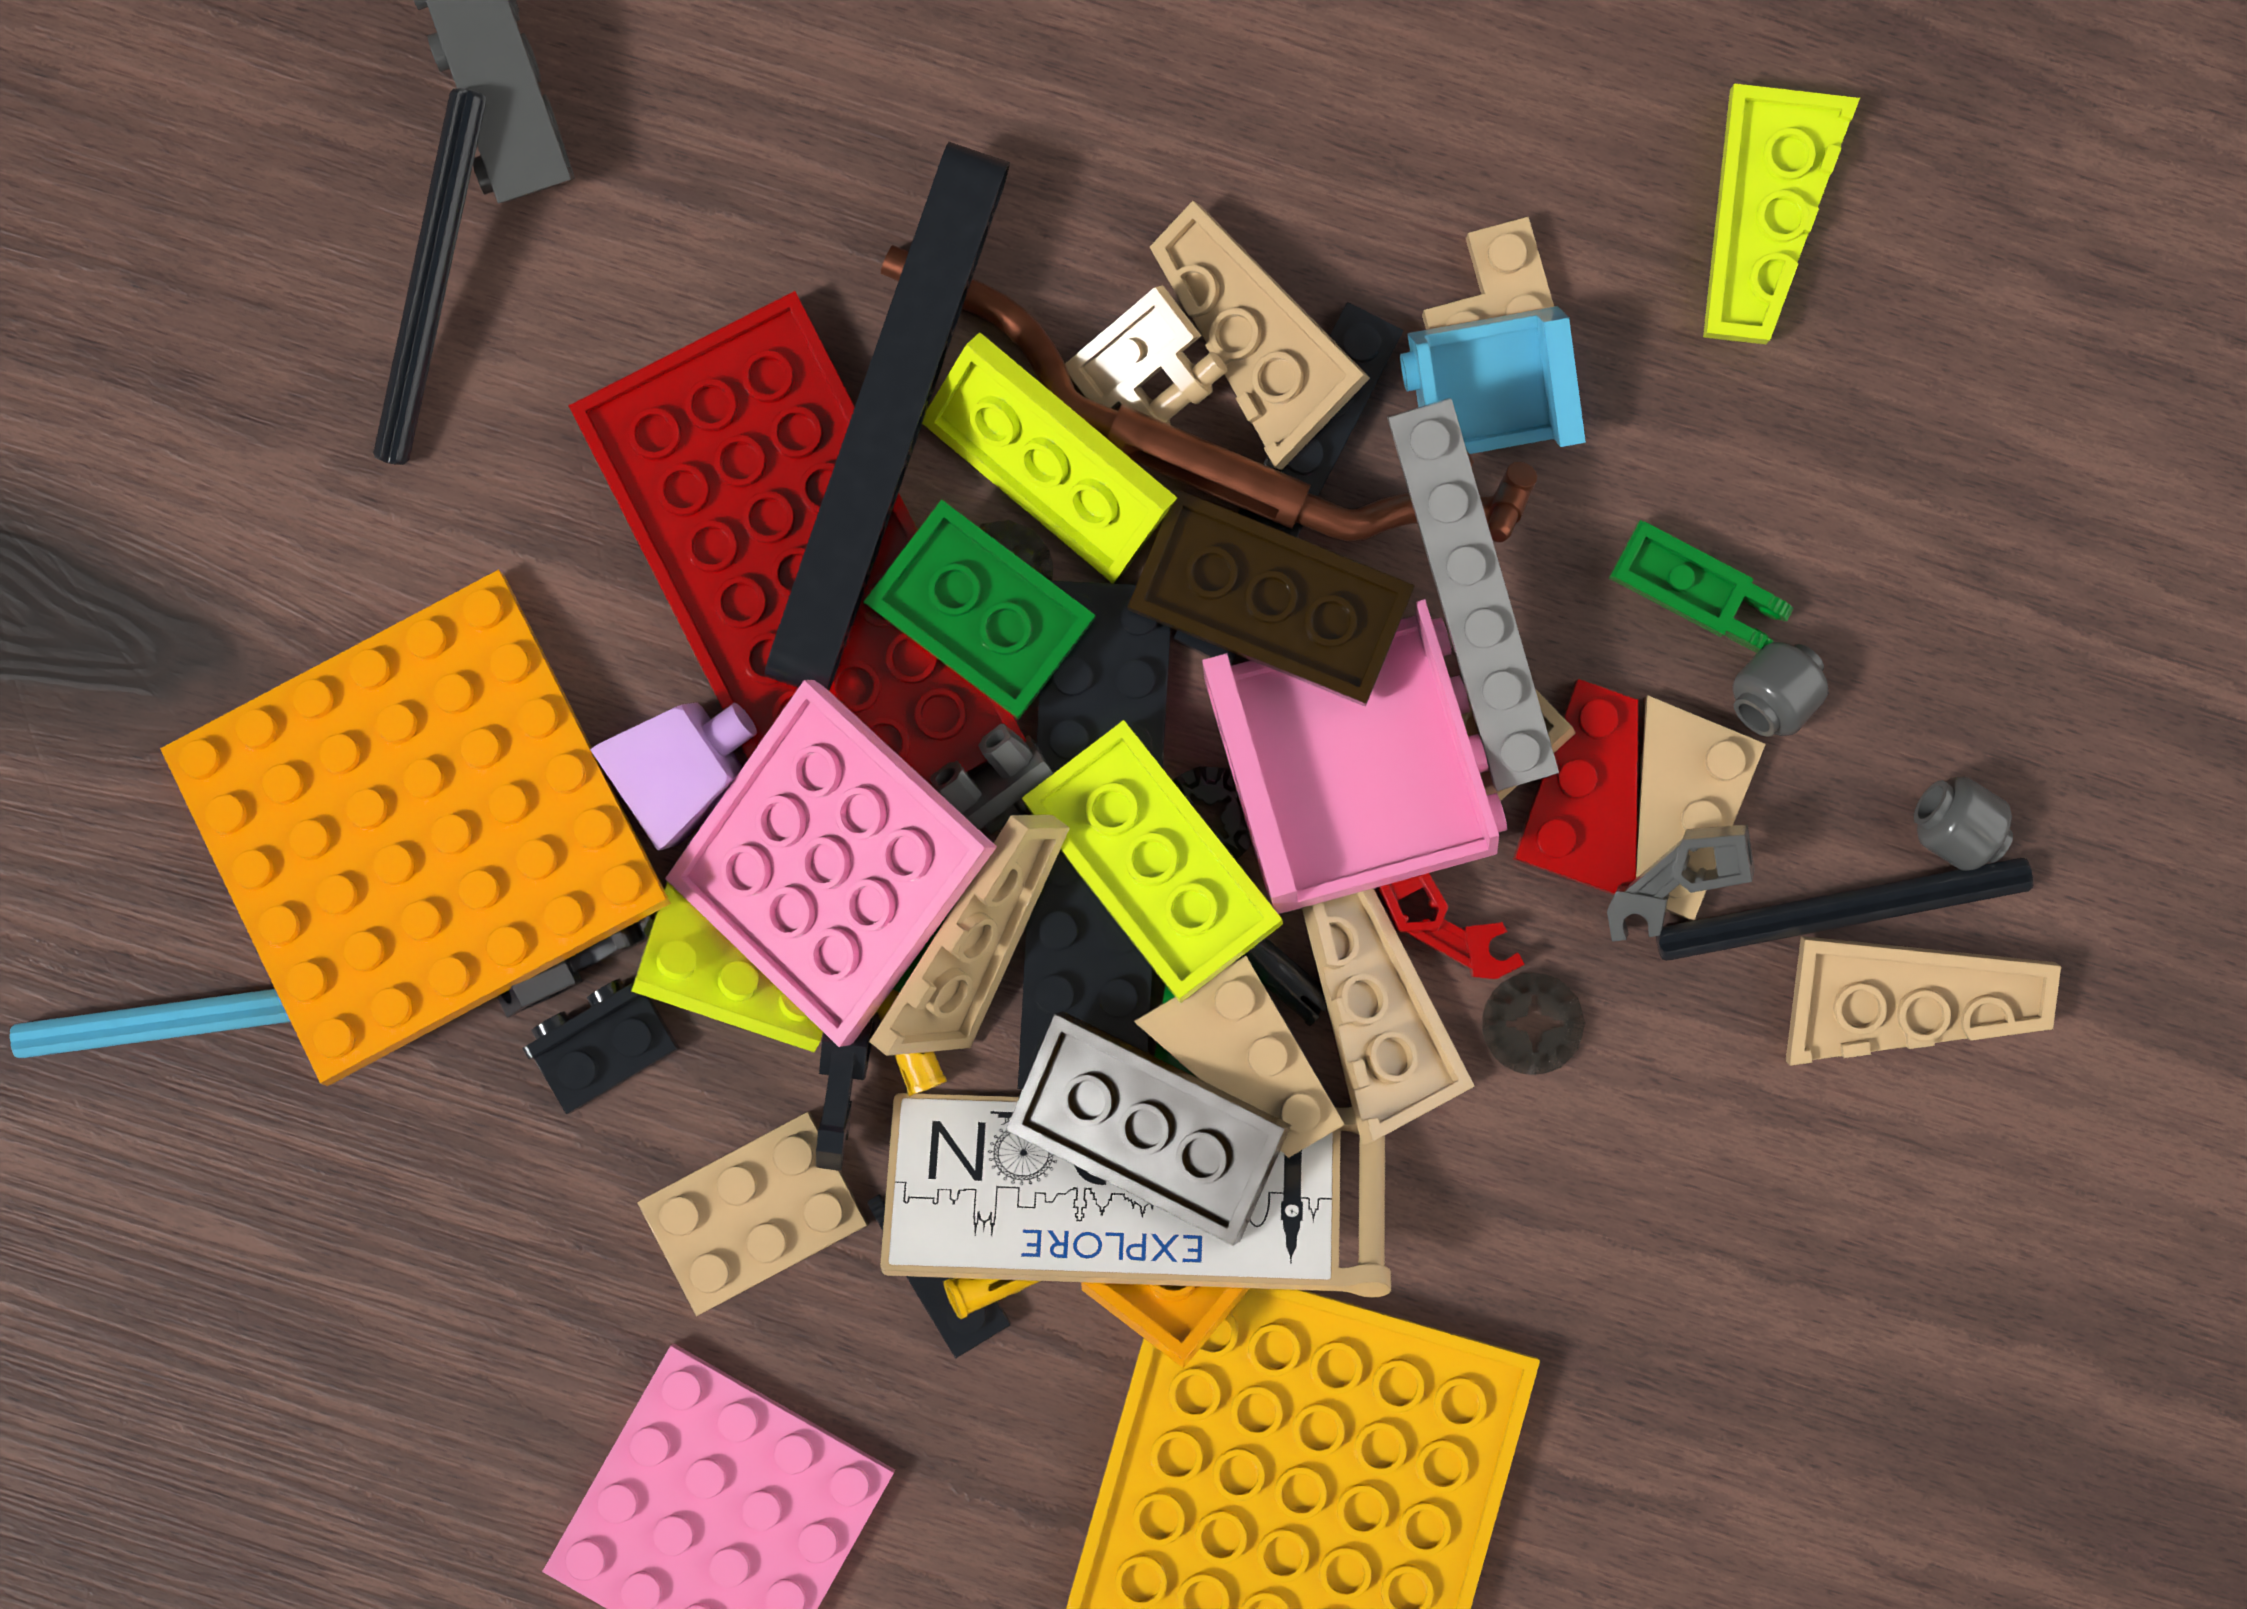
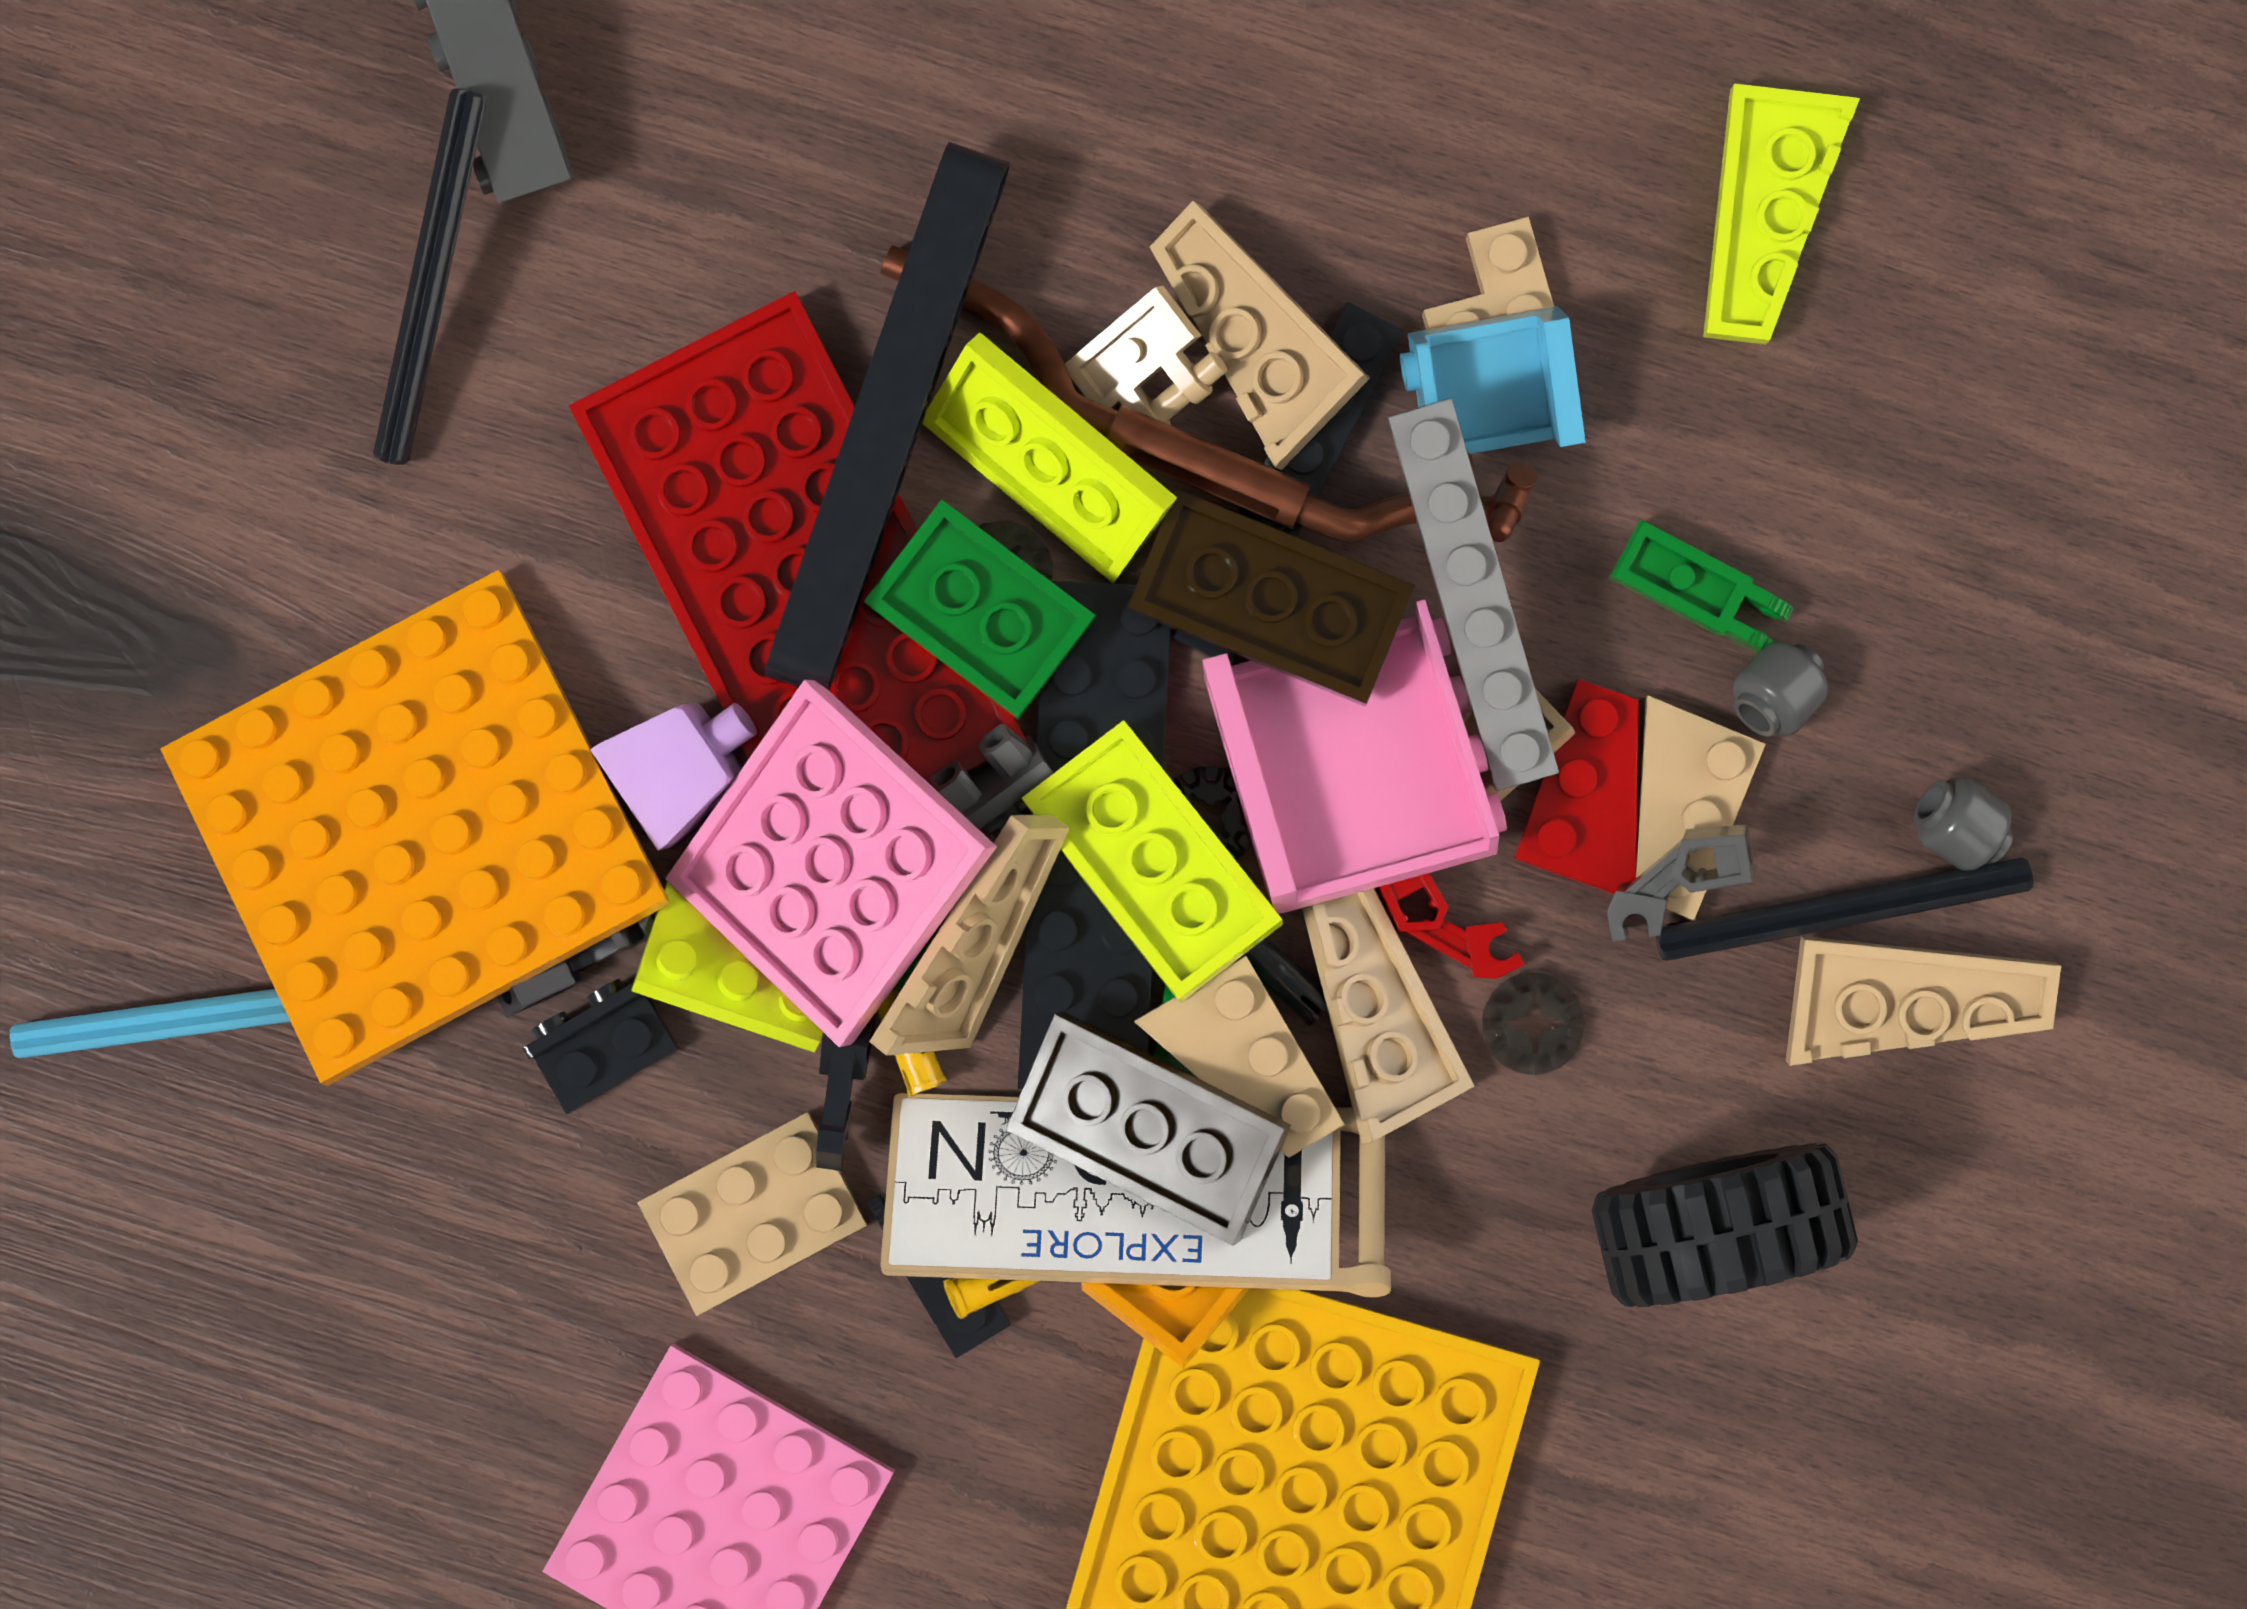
none -> black tyre [1591,1143,1858,1307]

